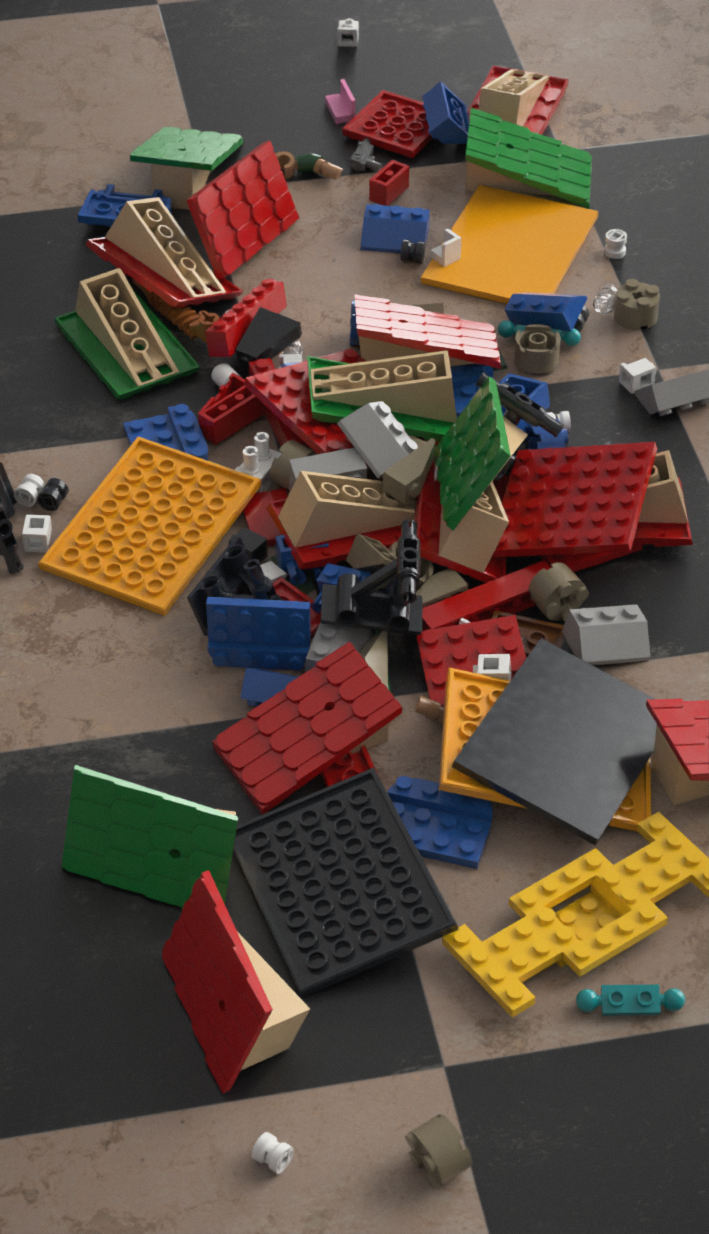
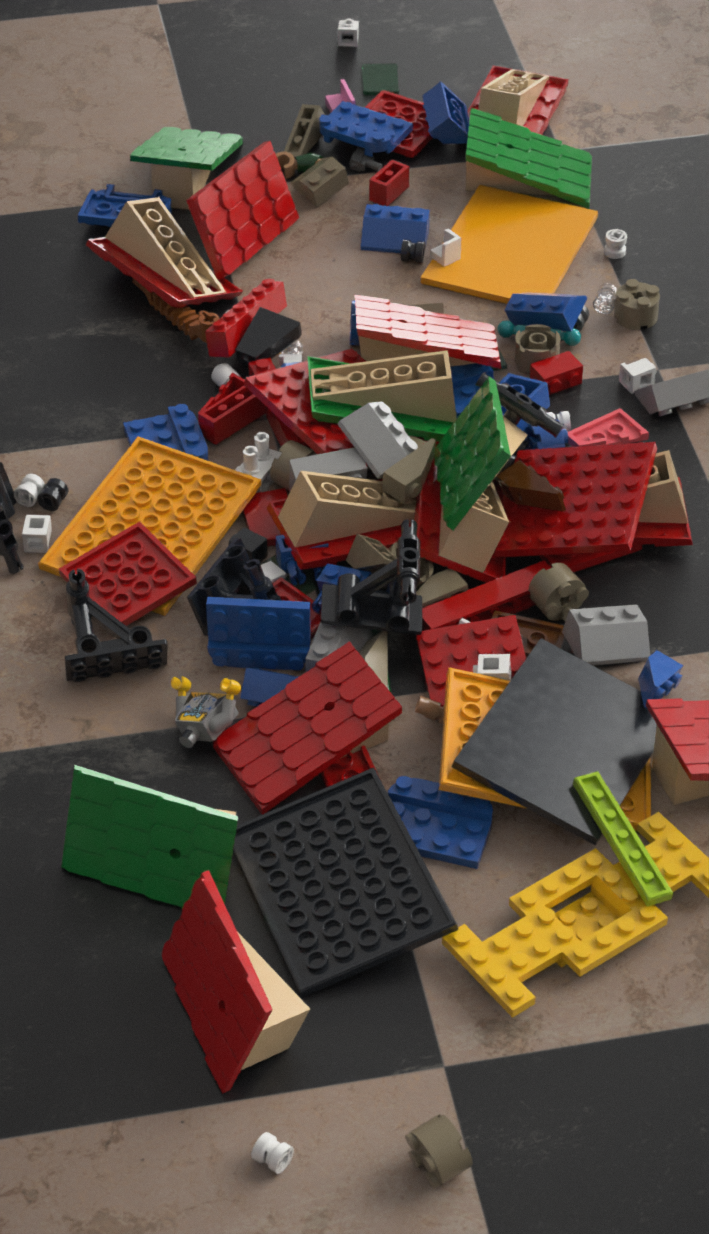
piece [55,268,200,400] -> none
teal plate [576,984,685,1016] -> none
none -> red plate [59,521,197,626]
none -> black plate [65,569,168,682]
none -> torso [171,676,241,748]
none -> dark tan slope [284,104,325,159]
none -> dark tan slope [291,157,349,208]
none -> blue plate [319,101,413,156]
none -> clear green piece [361,63,400,95]
none -> reddish brown slope [496,460,566,511]
none -> red brick [529,351,583,395]
none -> coral wing [567,408,649,447]
none -> lime tile [573,771,673,907]
none -> blue slope [638,651,684,708]

